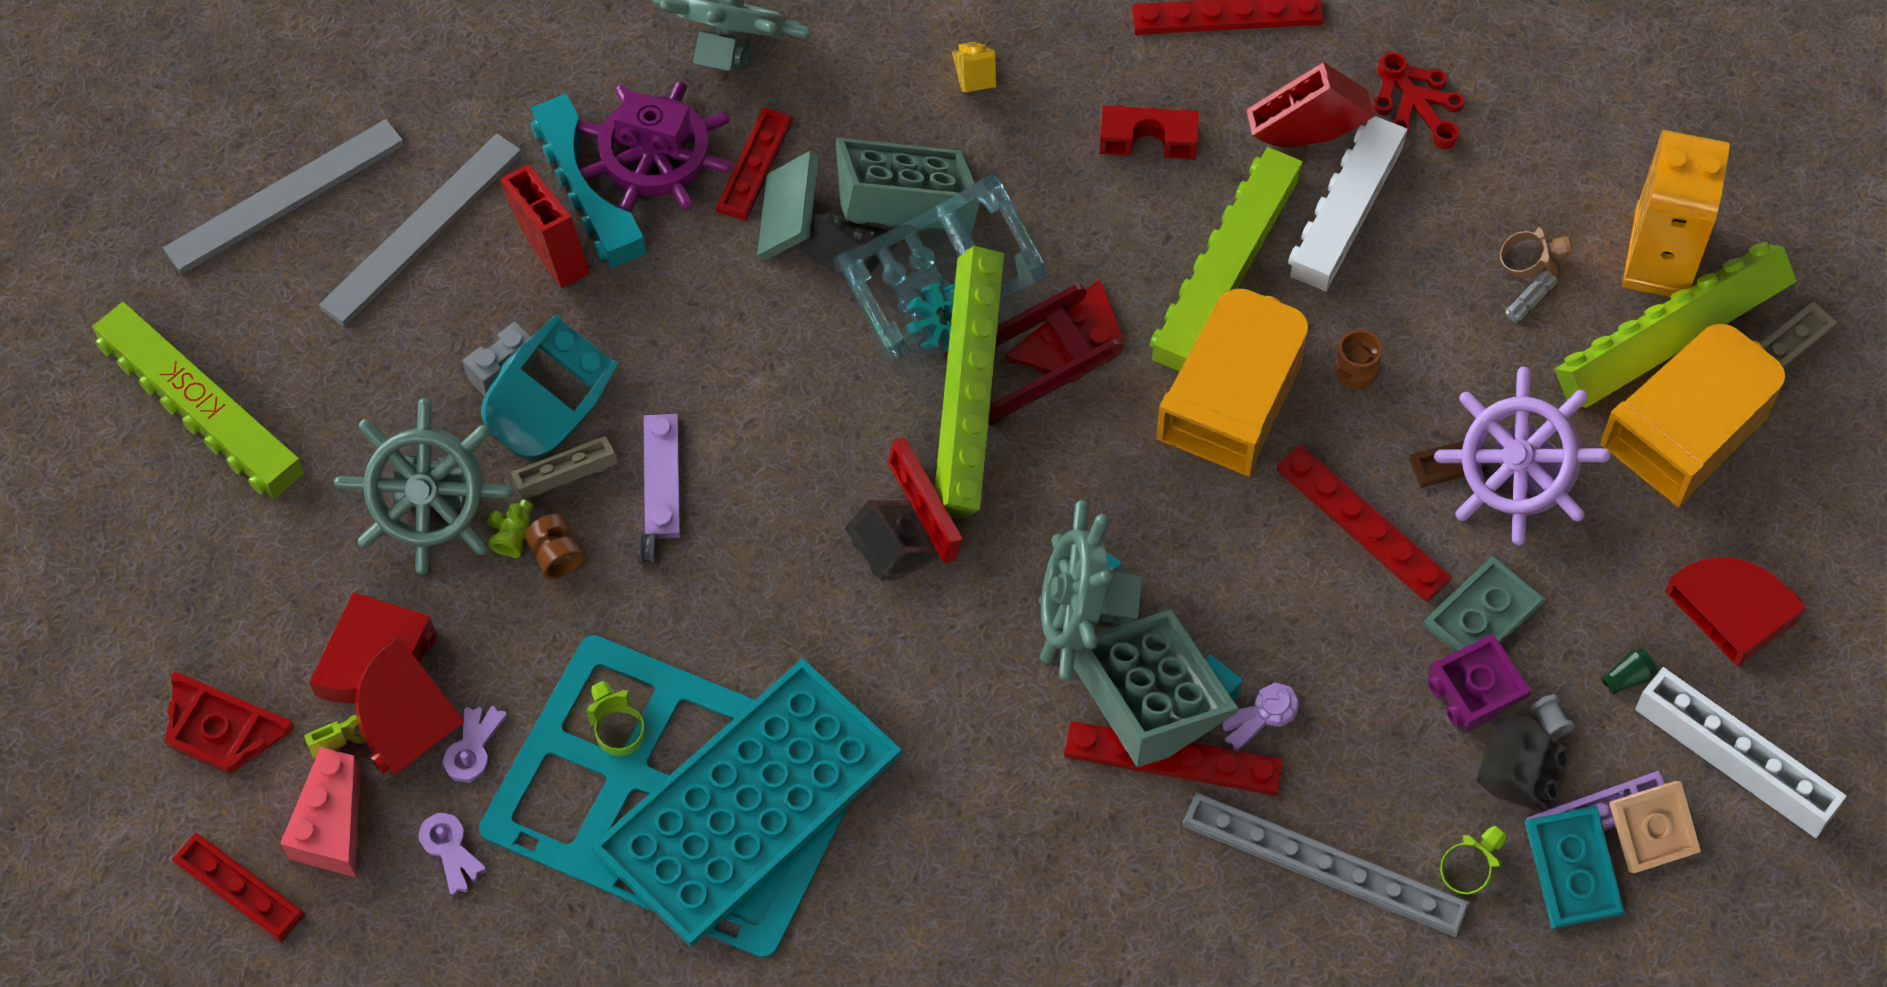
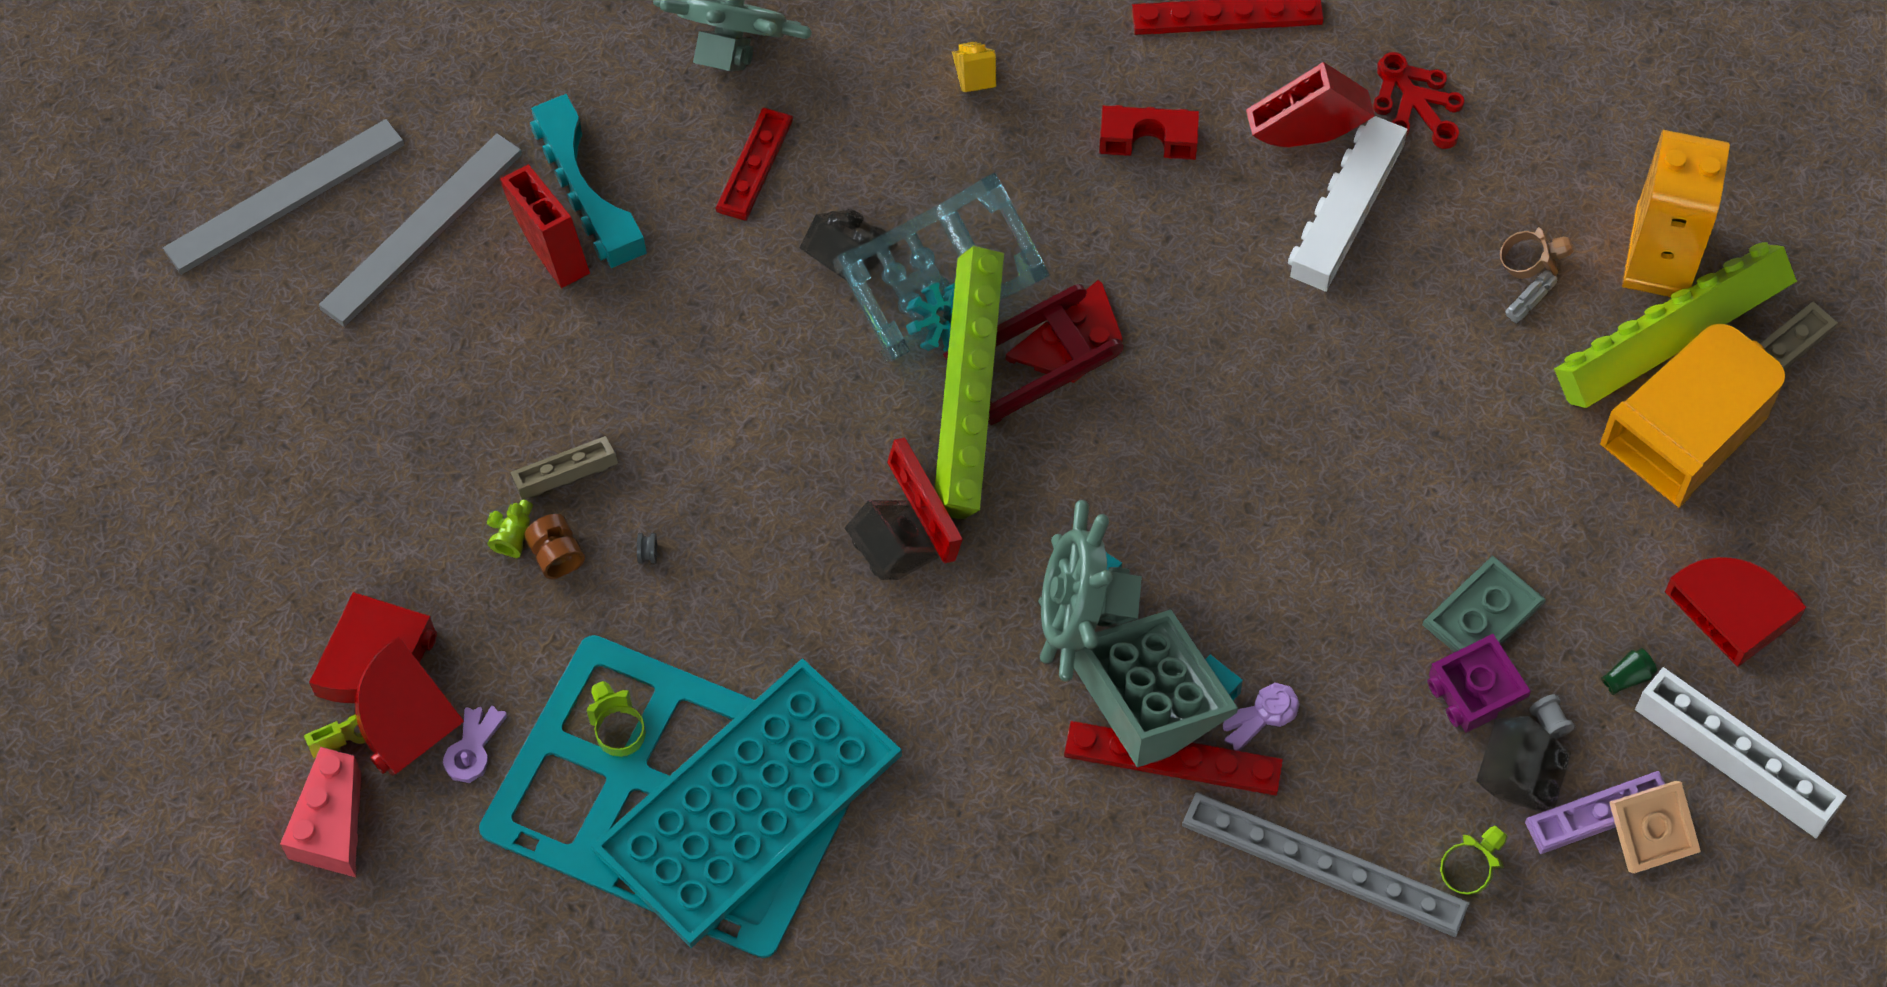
lime brick [92,302,305,499] -> none
red wing [165,671,294,774] -> none
red tile [171,832,305,942] -> none
sand green piece [334,398,513,576] -> none
lavender piece [418,813,486,897] -> none
light grey brick [462,322,541,396] -> none
teal slope [481,314,618,459] -> none
magenta piece [577,81,733,212] -> none
lavender plate [644,414,680,539] -> none
sand green tile [757,151,818,259] -> none
sand green slope [836,138,981,233] -> none
lime brick [1150,147,1303,372] -> none
light orange piece [1156,289,1308,477] -> none
red plate [1276,445,1452,603] -> none
dark orange wheel [1334,329,1383,390] -> none
reddish brown tile [1409,441,1487,488] -> none
lavender piece [1434,367,1611,546] -> none
teal tile [1524,806,1625,929] -> none

